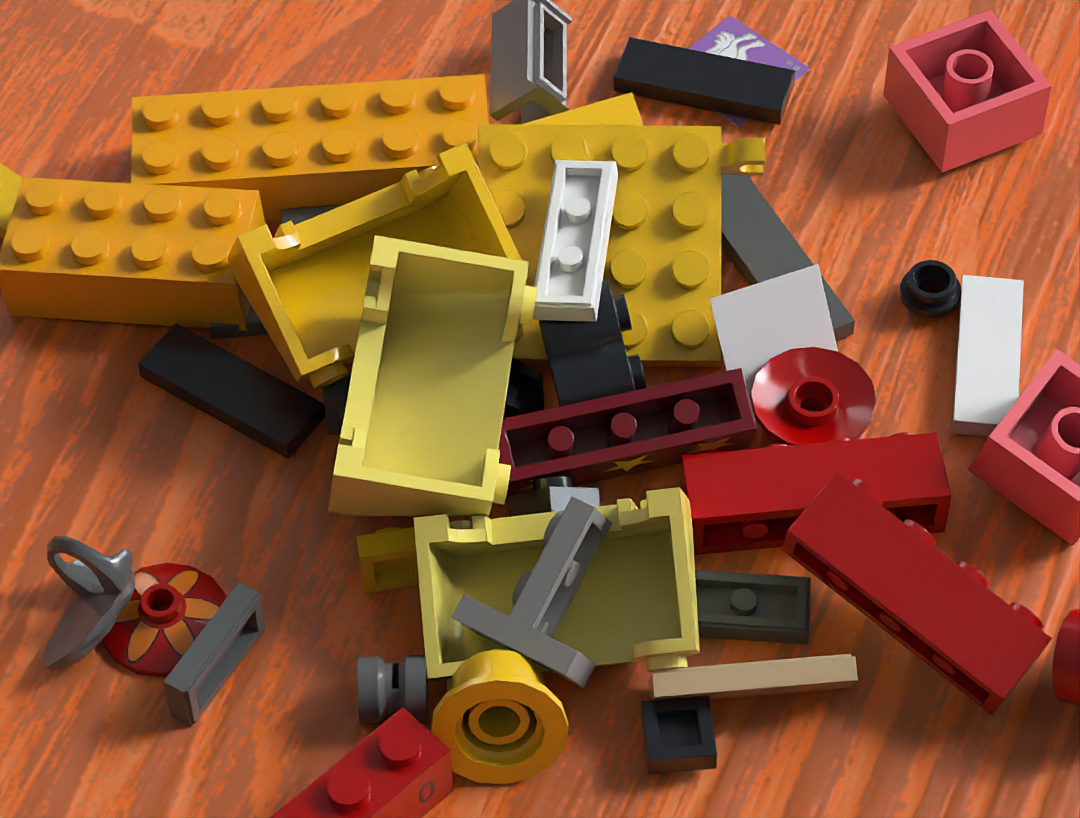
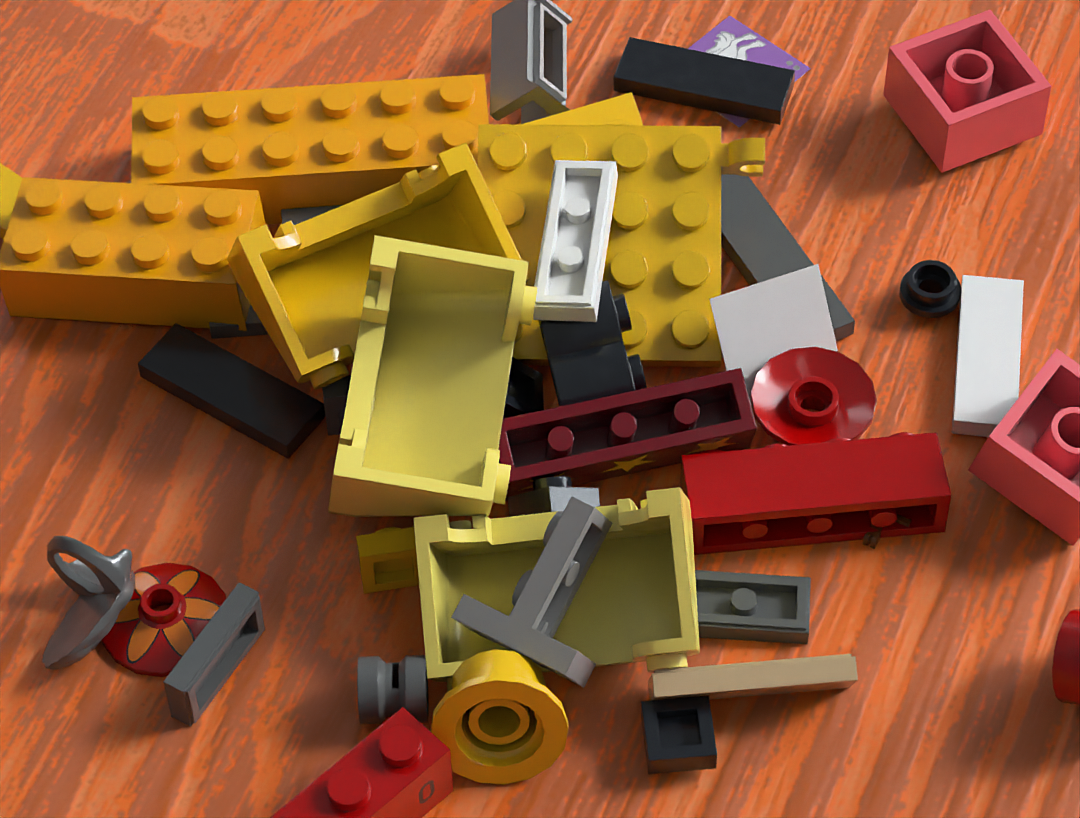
red brick [781,471,1052,715] -> none

